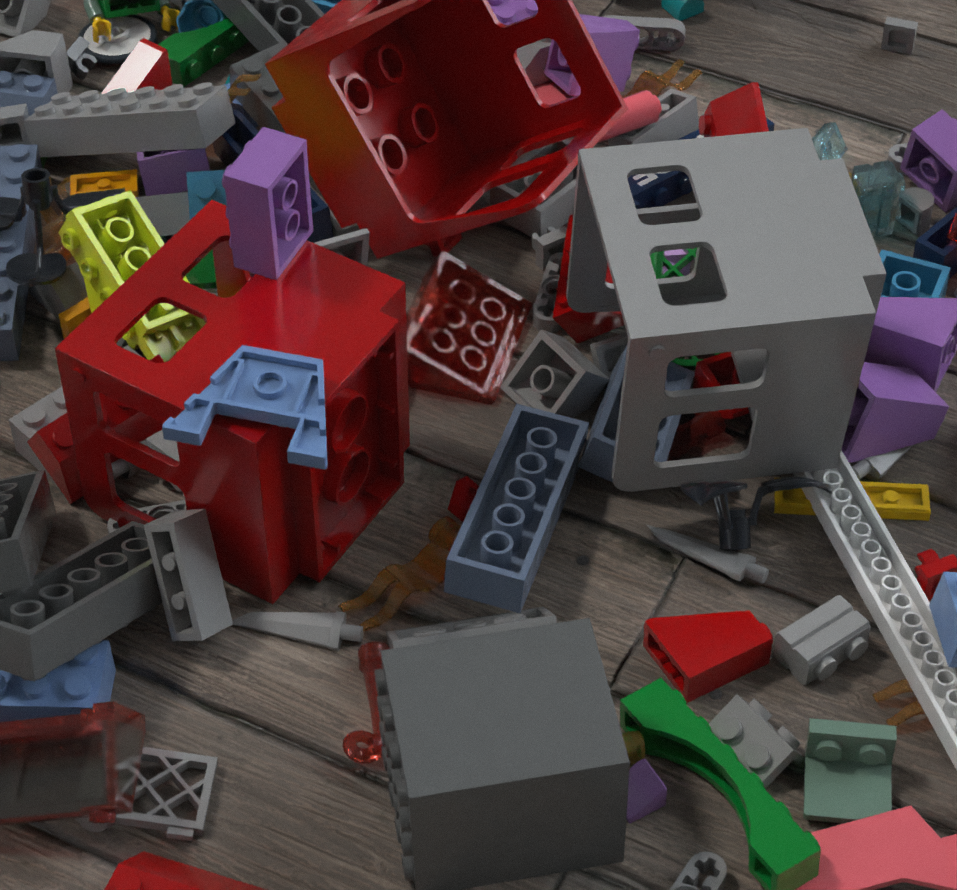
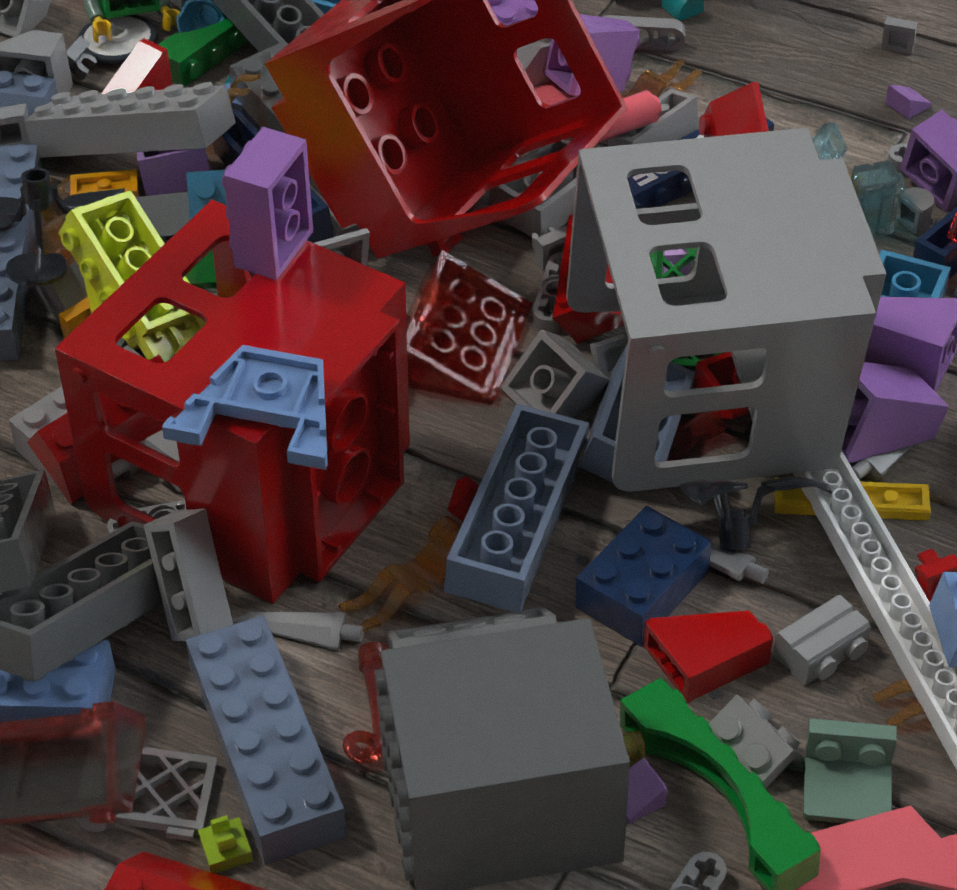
none -> sand blue brick [186,615,347,865]
none -> lime tile [198,815,253,873]
none -> dark blue brick [575,505,712,646]
none -> medium lavender slope [886,85,932,119]

